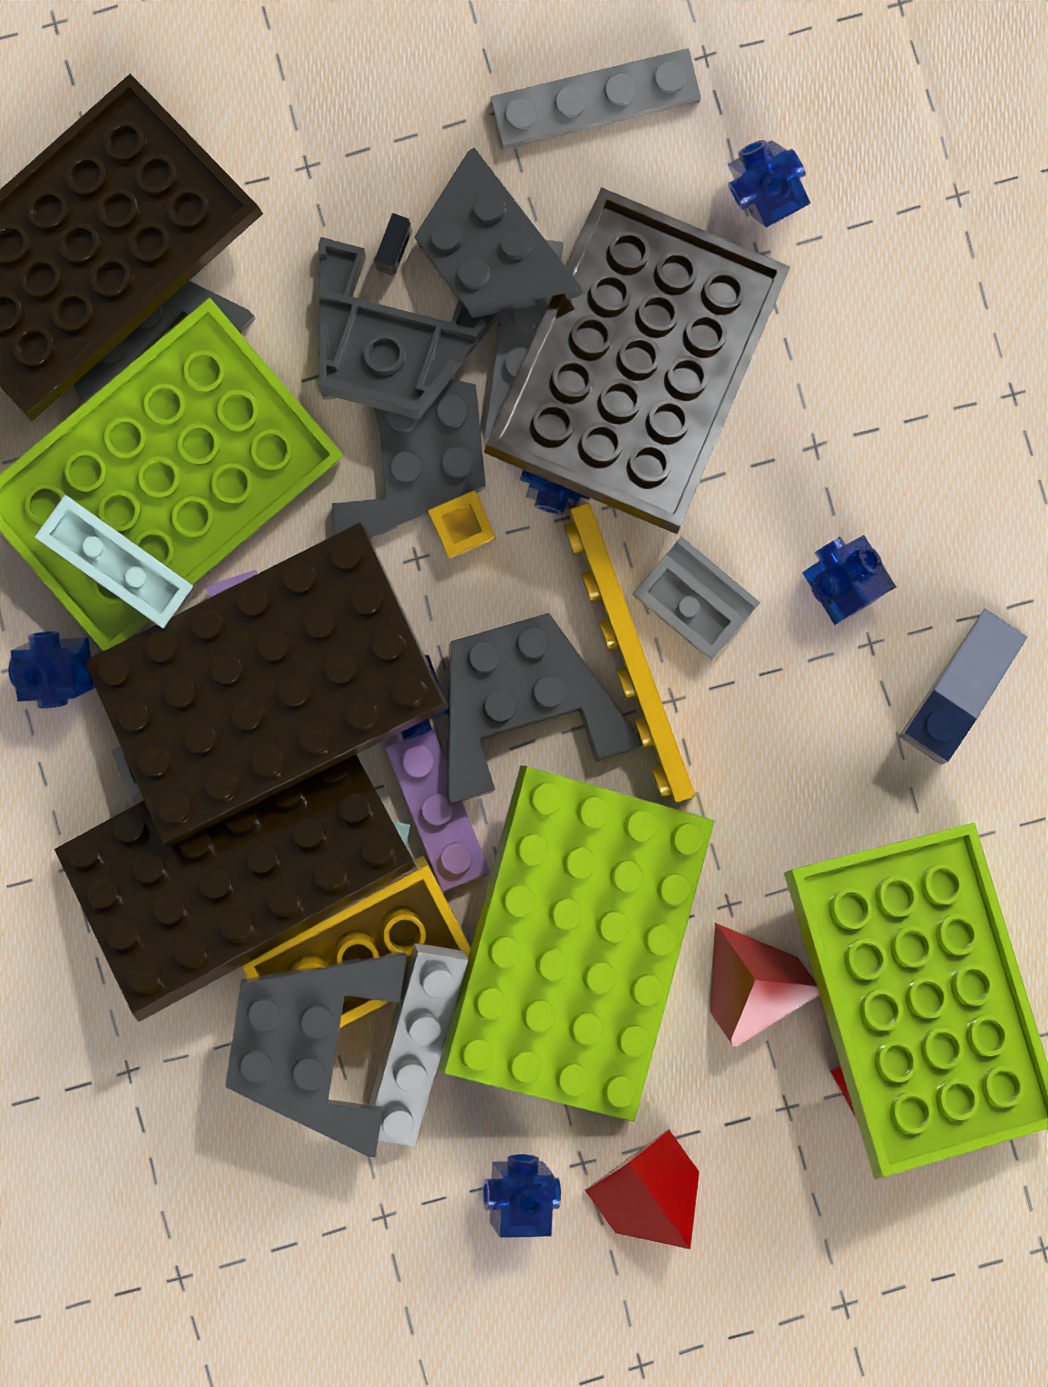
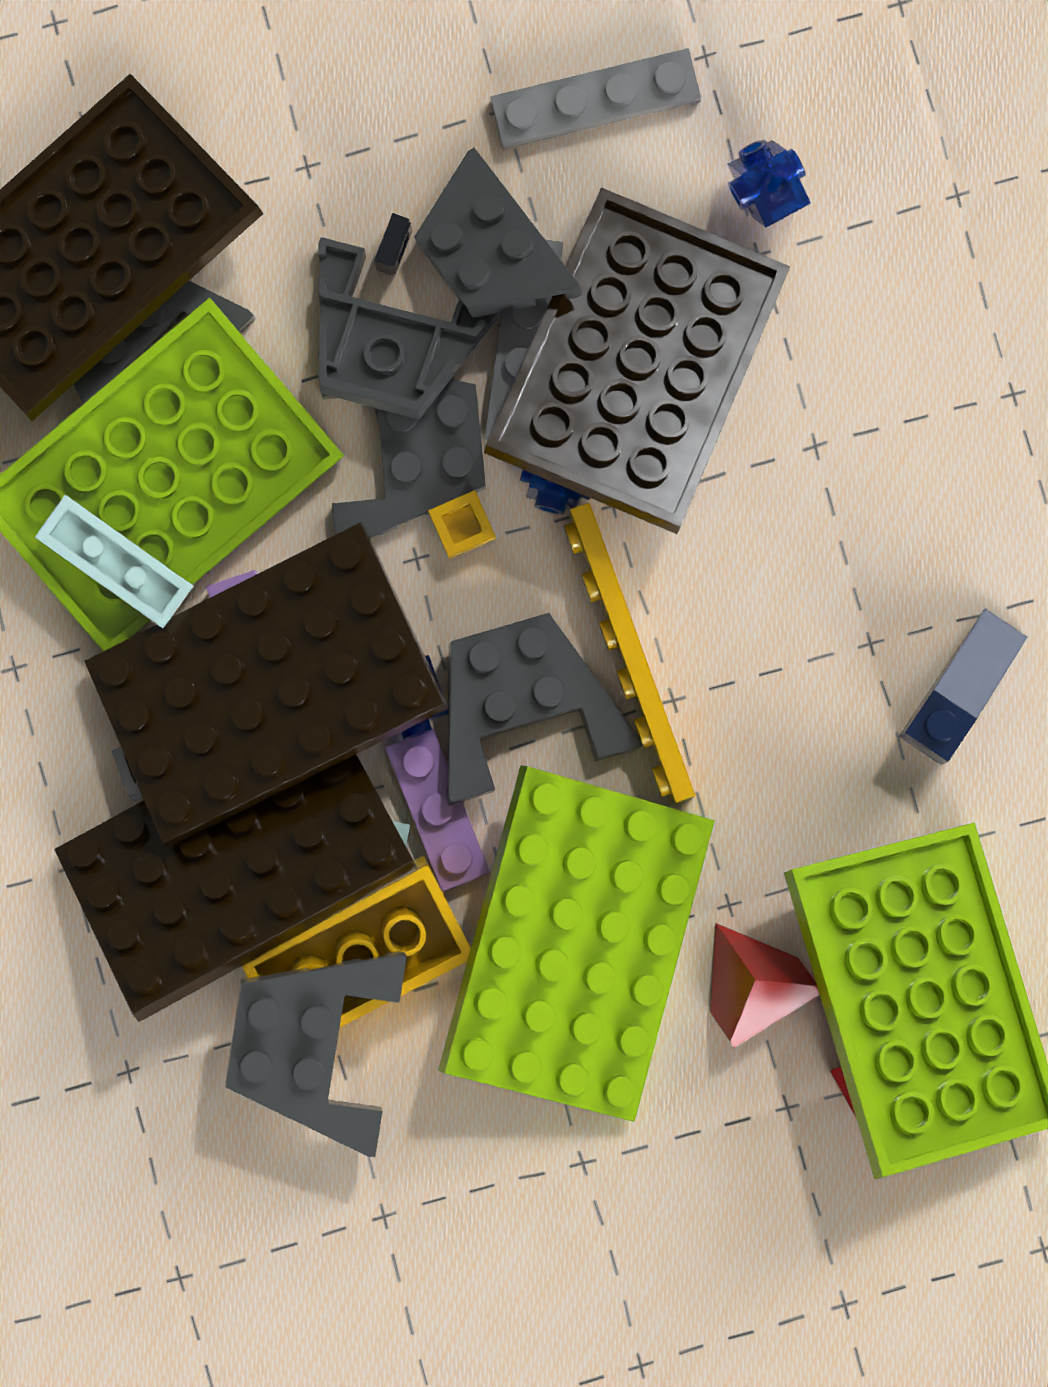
clear blue brick [8,631,95,708] -> none
light grey plate [368,943,468,1146] -> none
clear blue brick [483,1154,561,1238] -> none
red slope [585,1129,700,1249] -> none
light grey plate [632,536,760,661] -> none
clear blue brick [802,535,897,625] -> none

